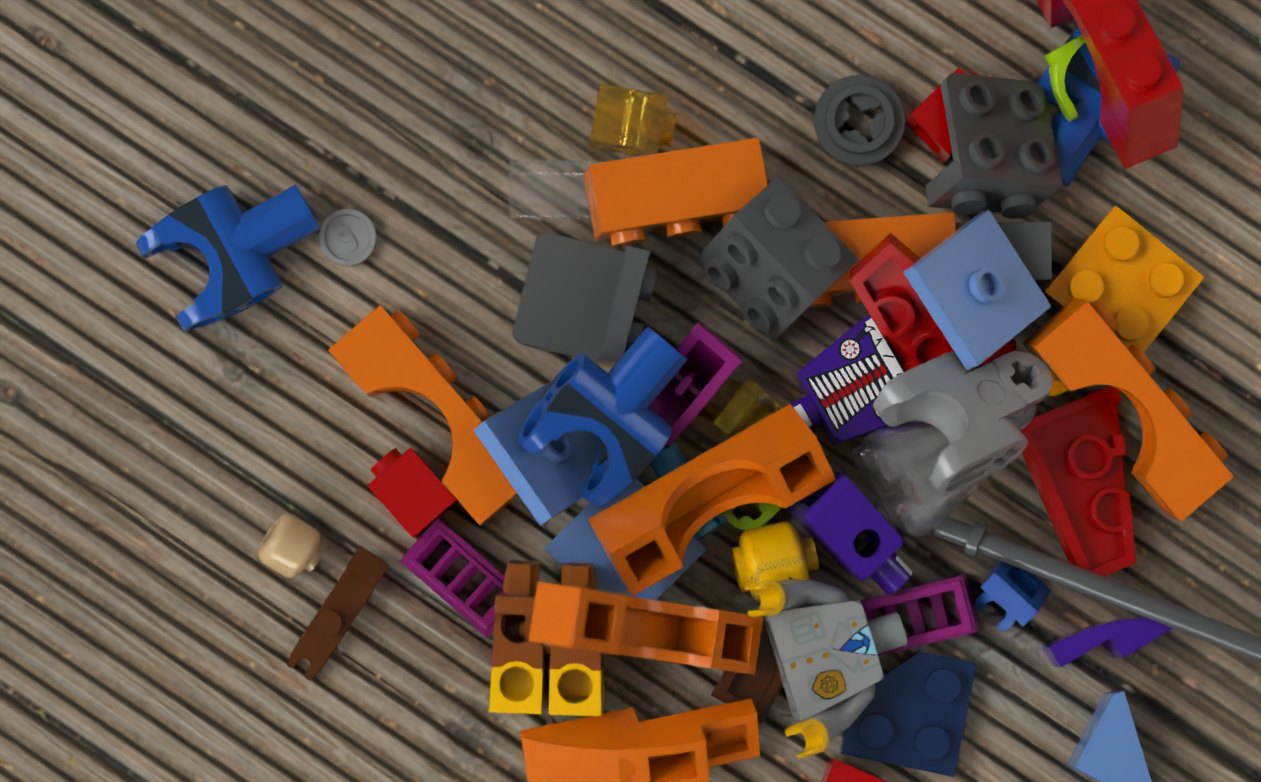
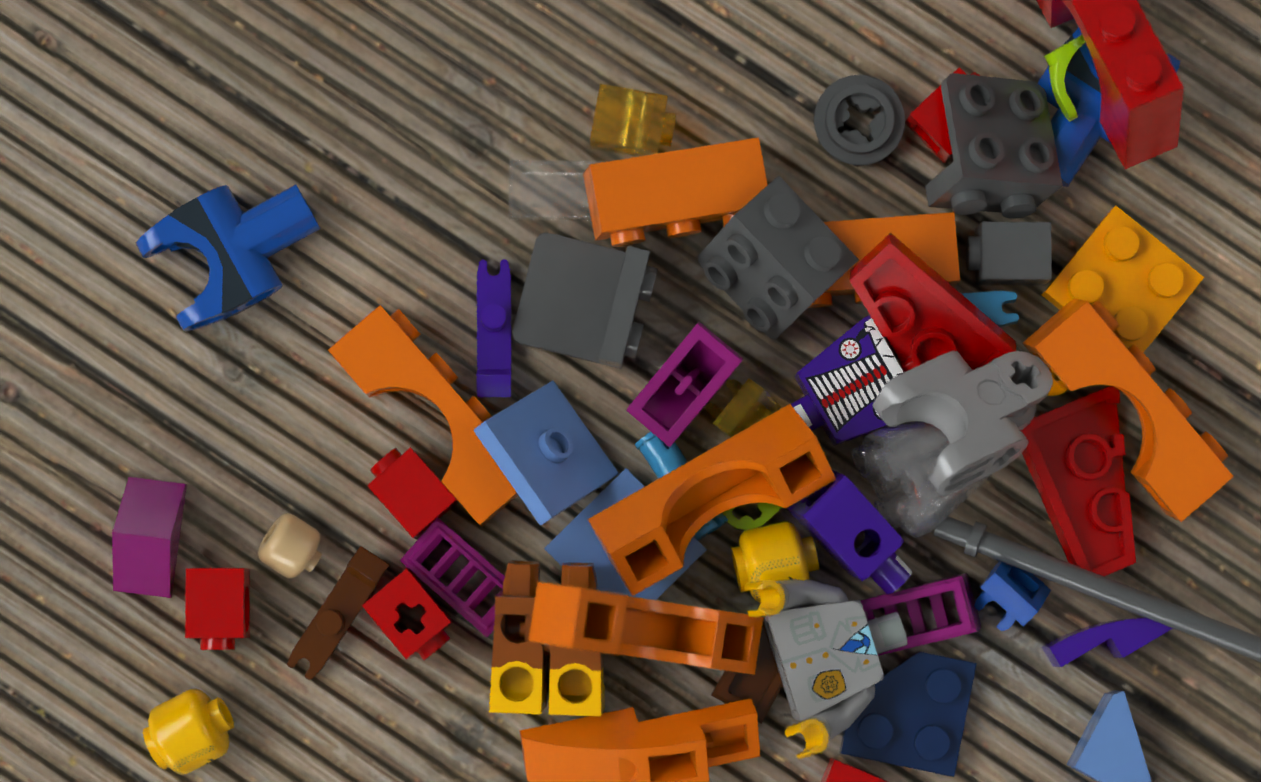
light grey piece [319,209,377,267] -> none
blue connector [518,326,687,507] -> none
medium blue plate [903,210,1052,370] -> none
none -> magenta slope [112,477,187,598]
none -> yellow head [143,688,234,775]
none -> red brick [185,568,250,650]
none -> red brick [362,568,454,661]
none -> dark purple piece [476,259,512,398]

